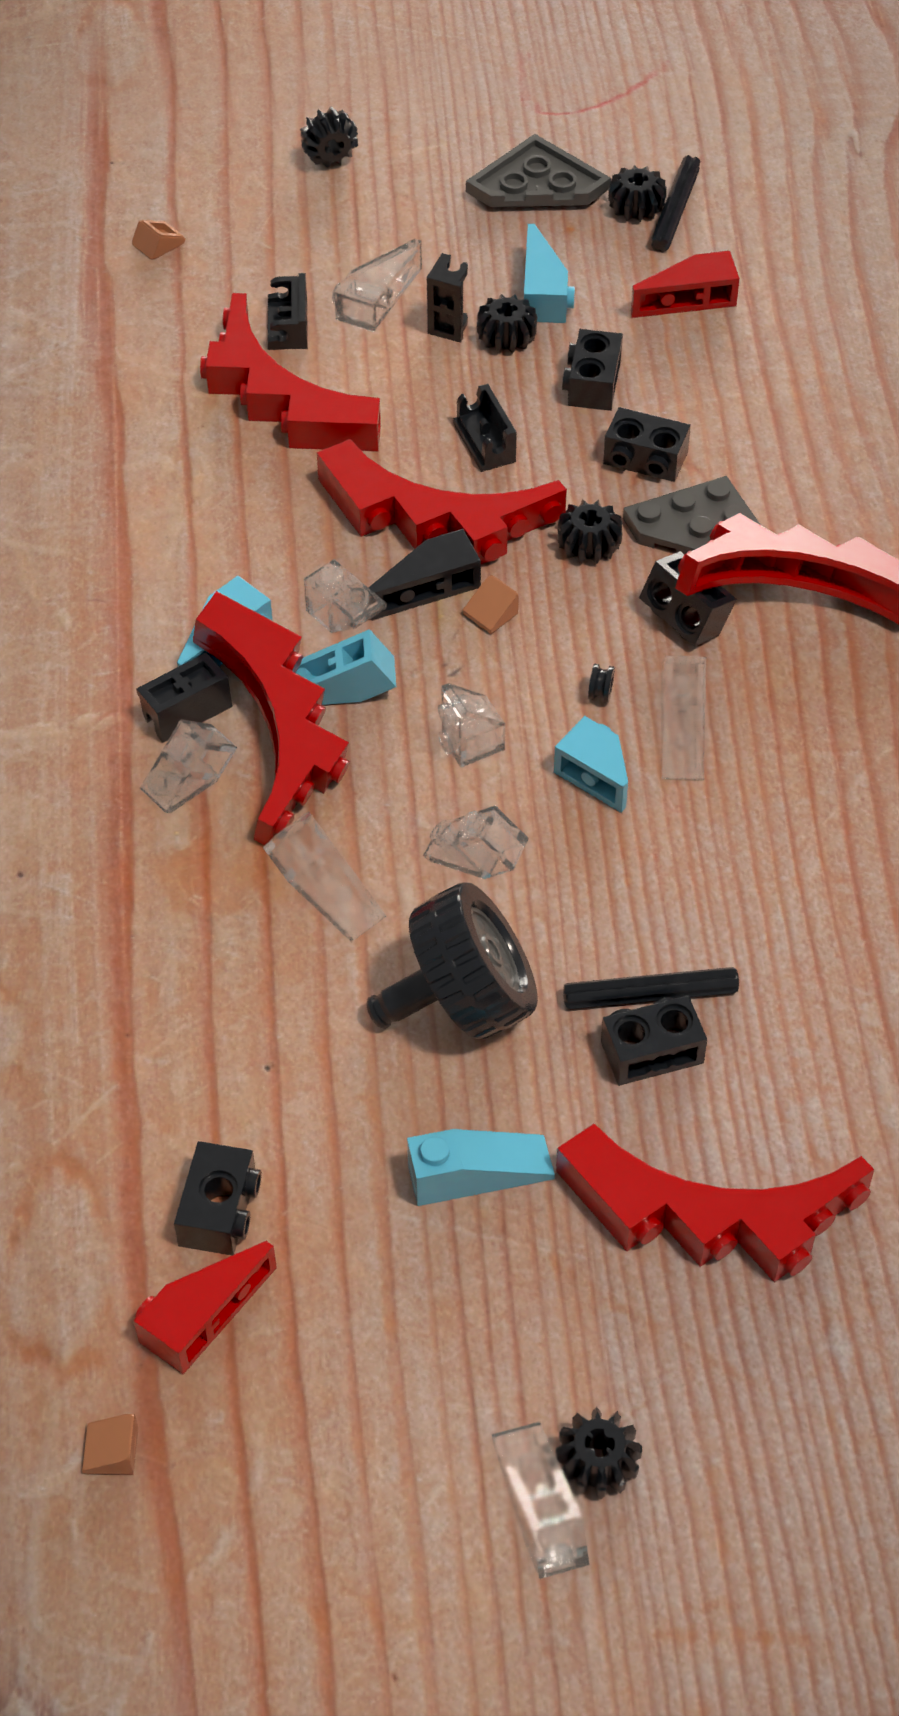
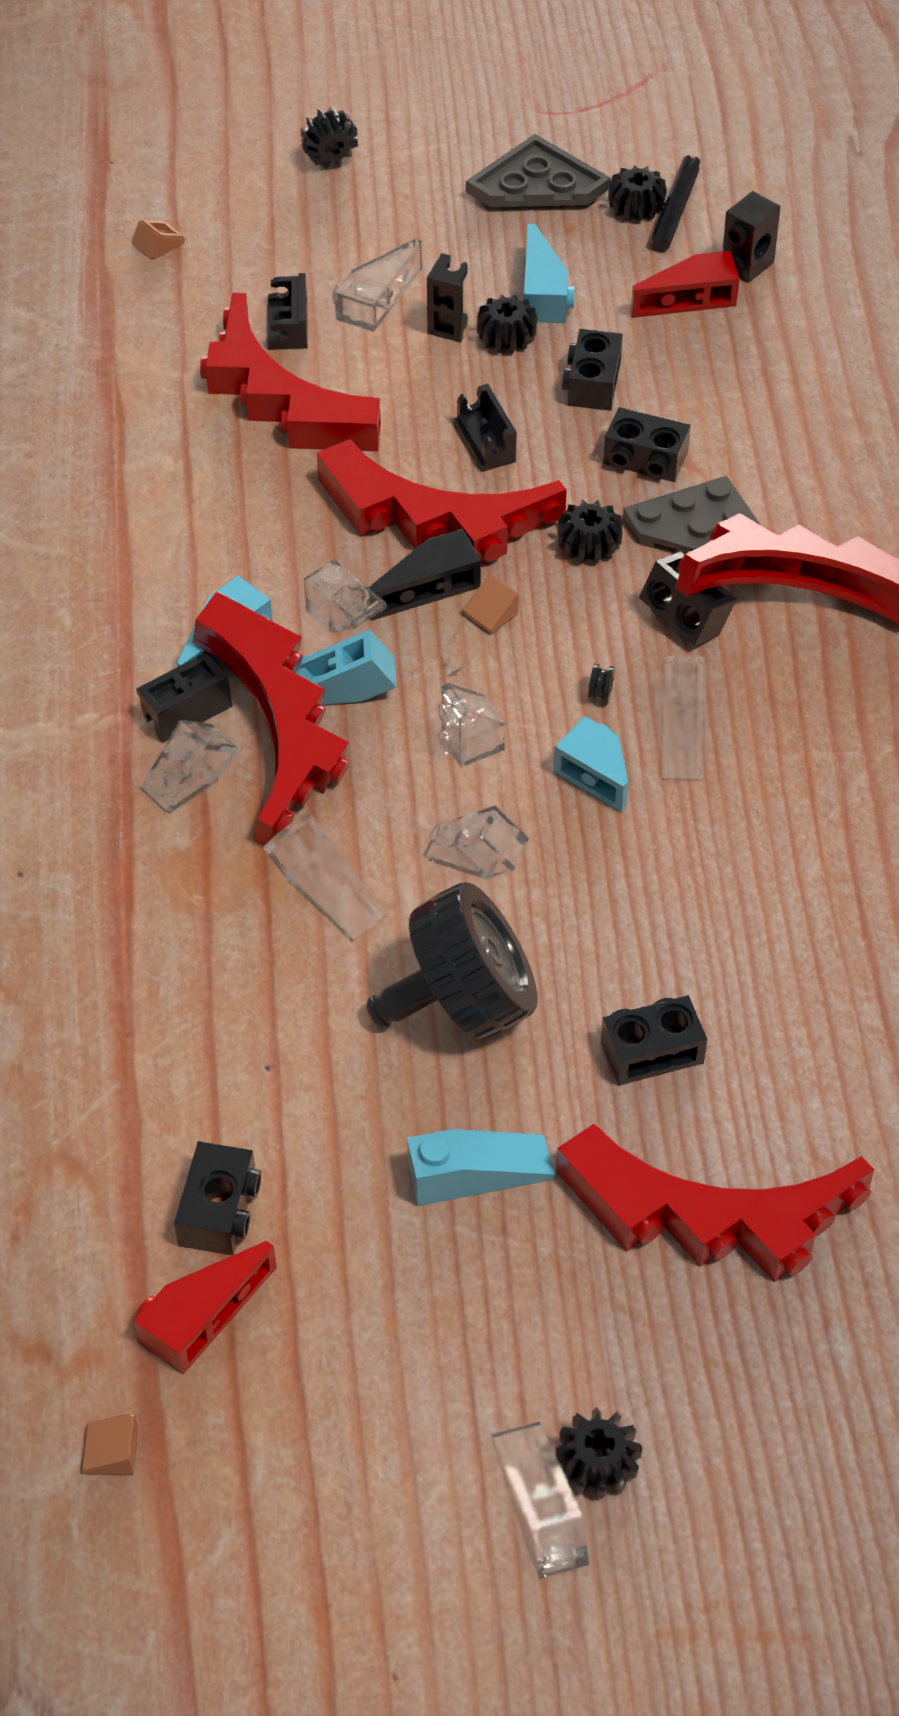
black axle [563,967,739,1009] -> none
none -> black brick [722,191,781,283]

